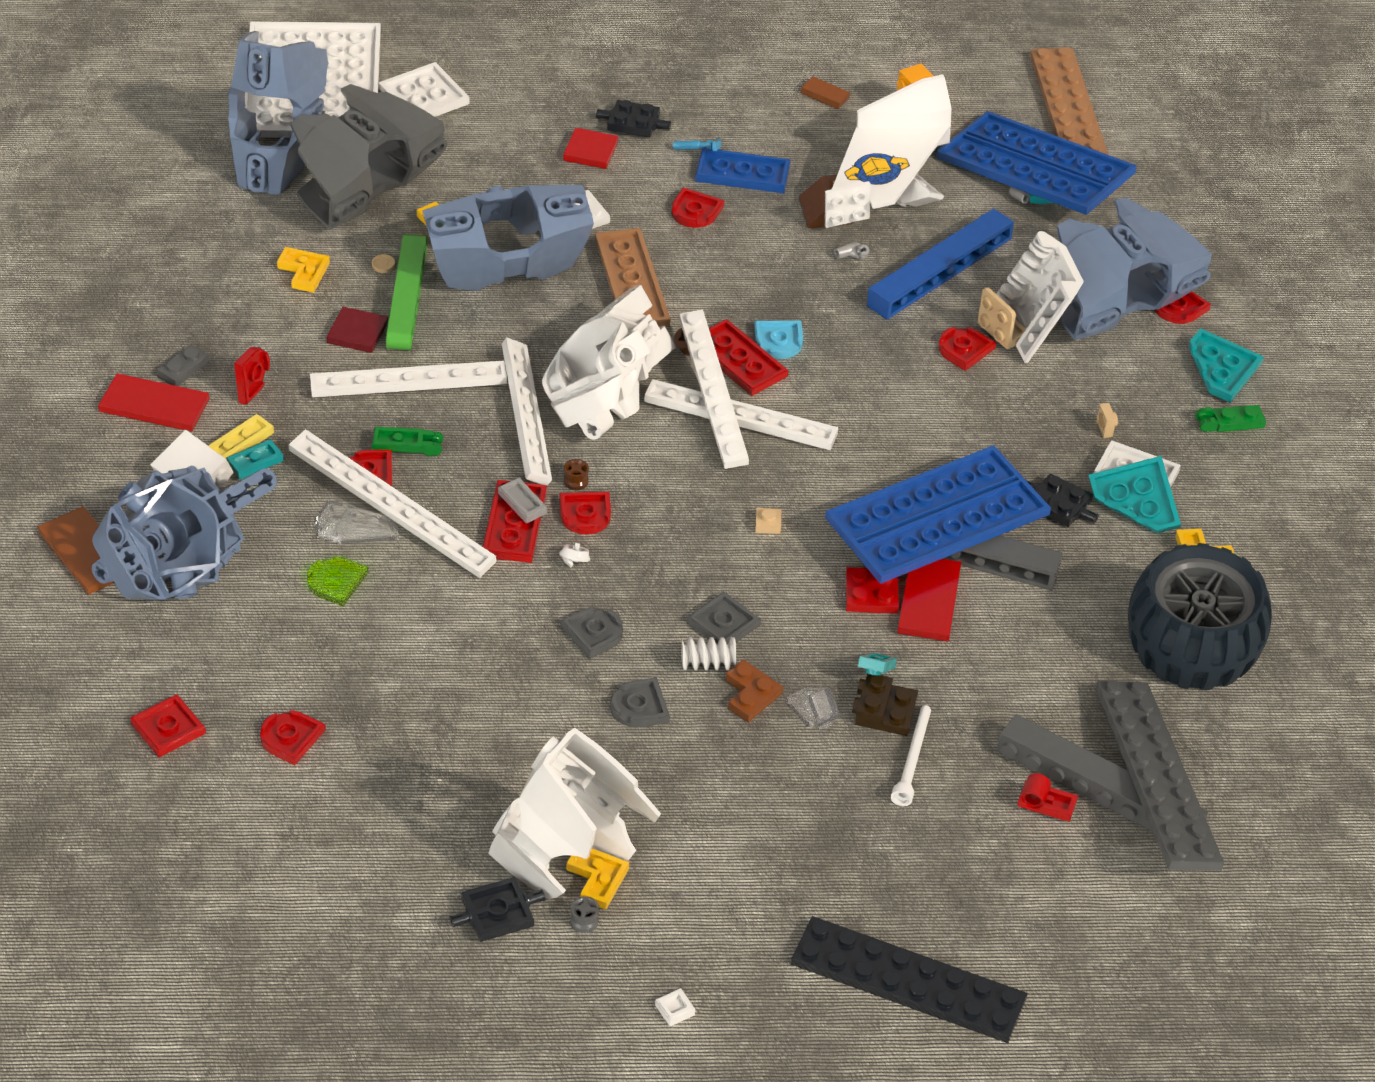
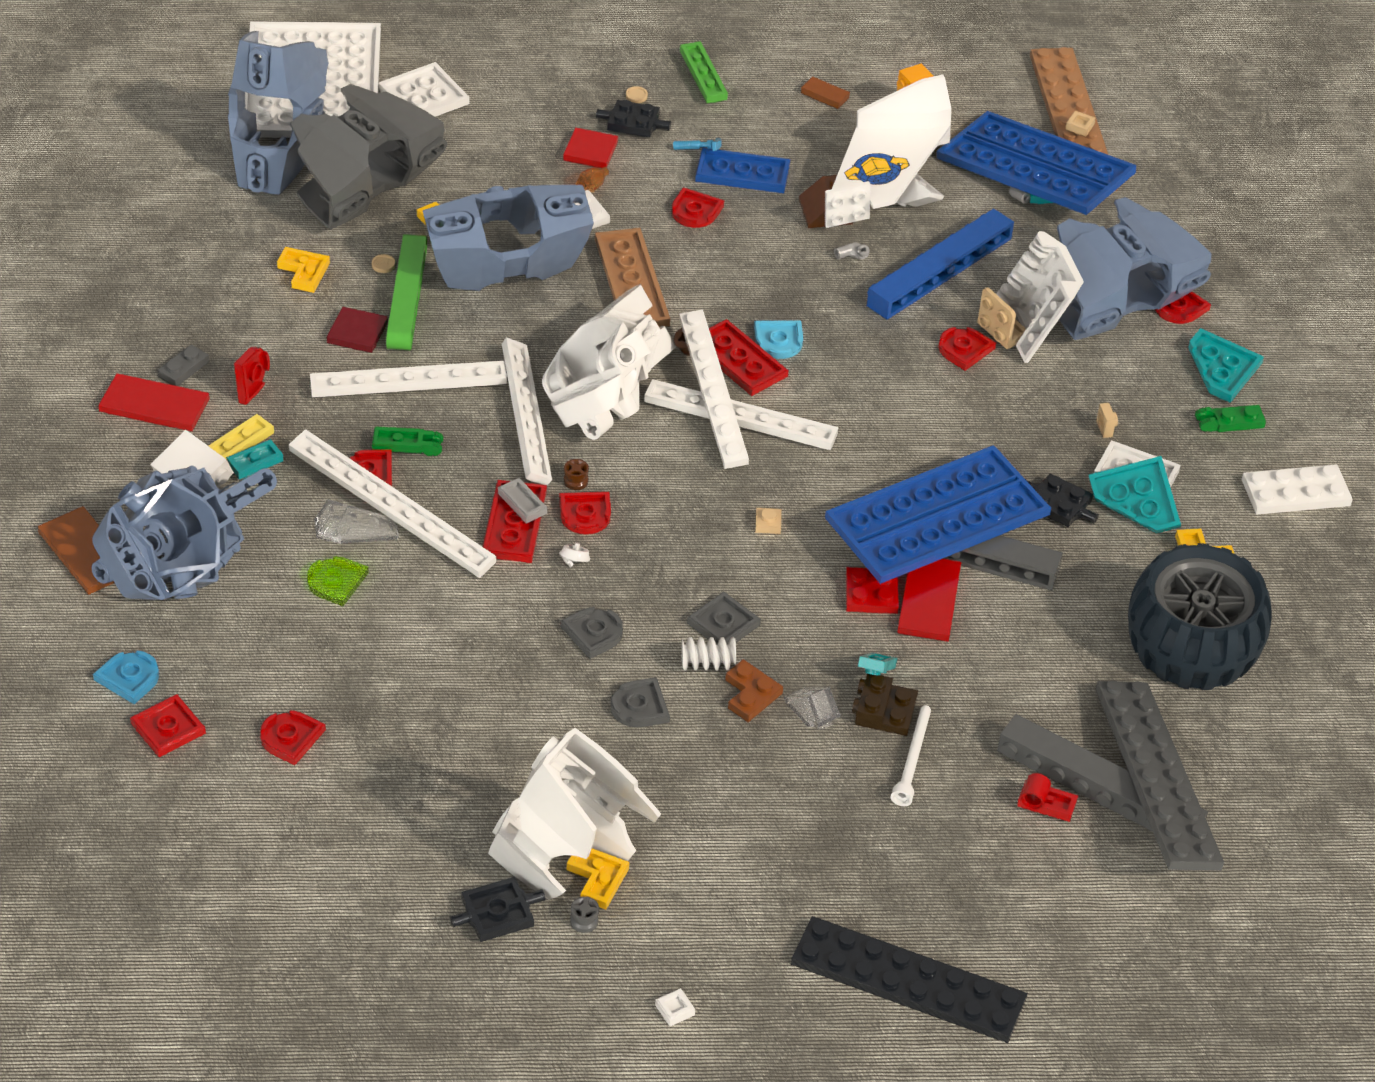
none -> dark azure tile [93,651,159,704]
none -> clear orange plant [576,167,609,192]
none -> tan piece [626,86,648,103]
none -> bright green plate [680,41,728,103]
none -> tan plate [1066,111,1096,136]
none -> white plate [1242,464,1353,515]

